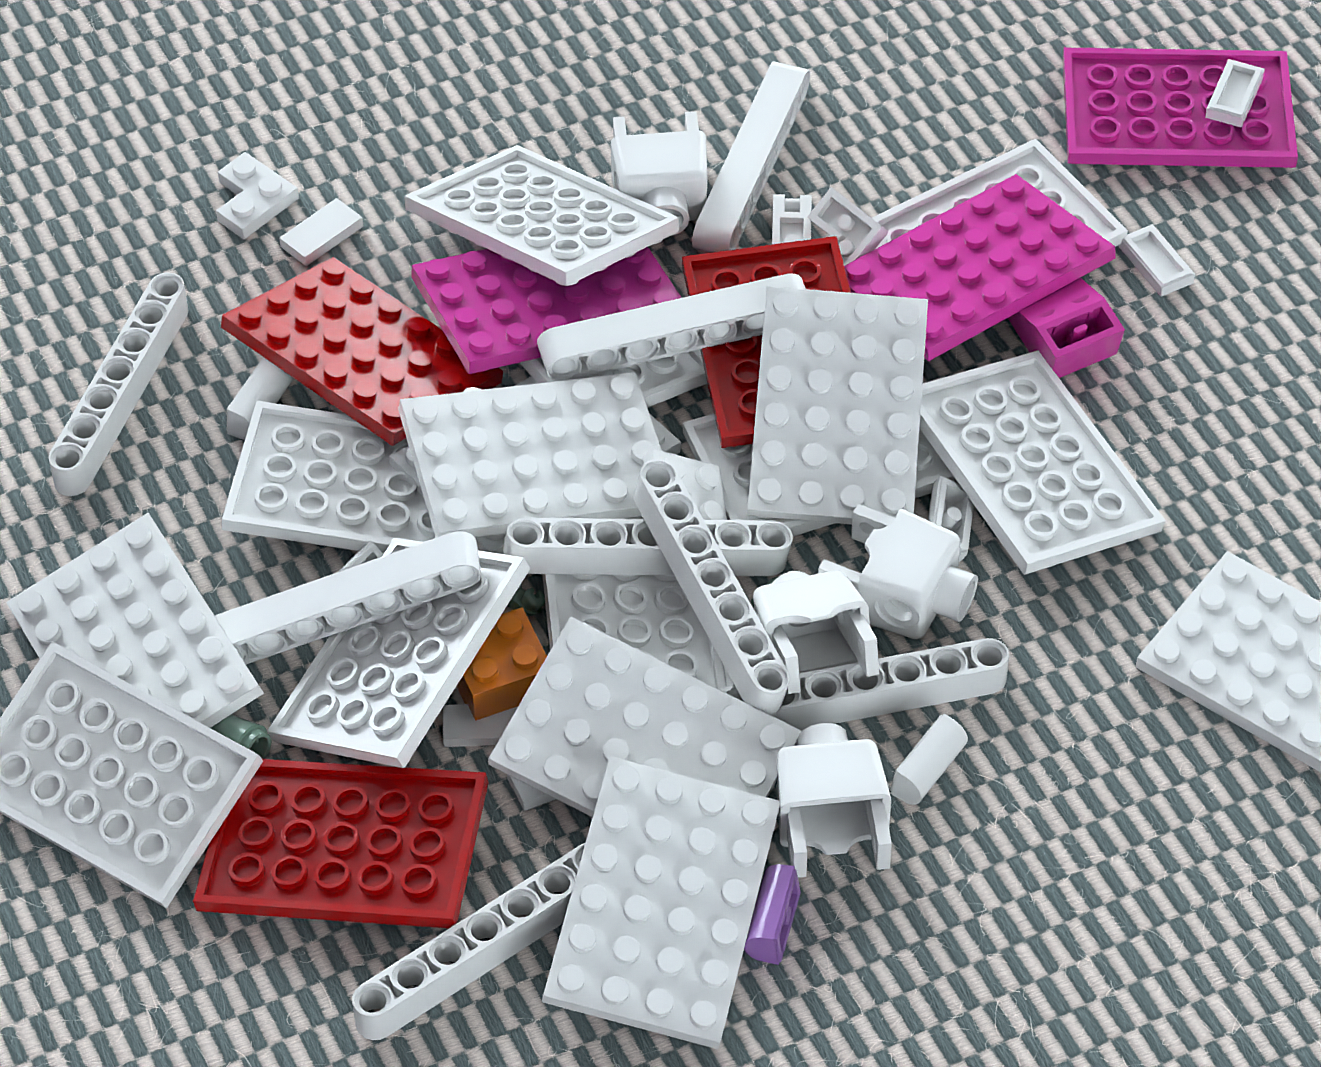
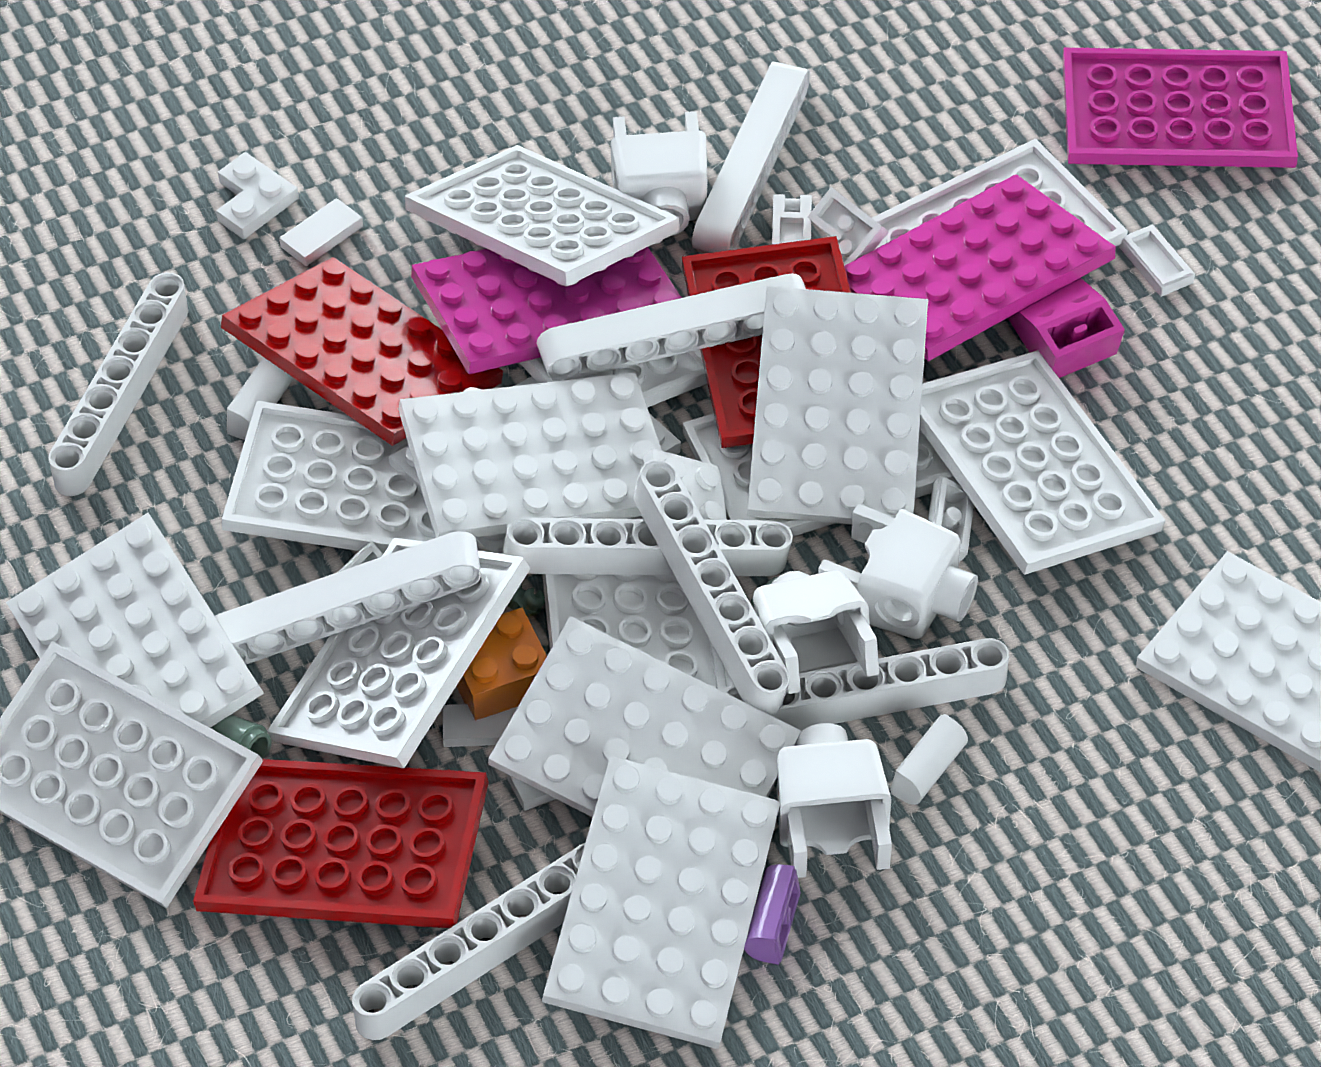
white tile [1205,59,1265,127] -> none

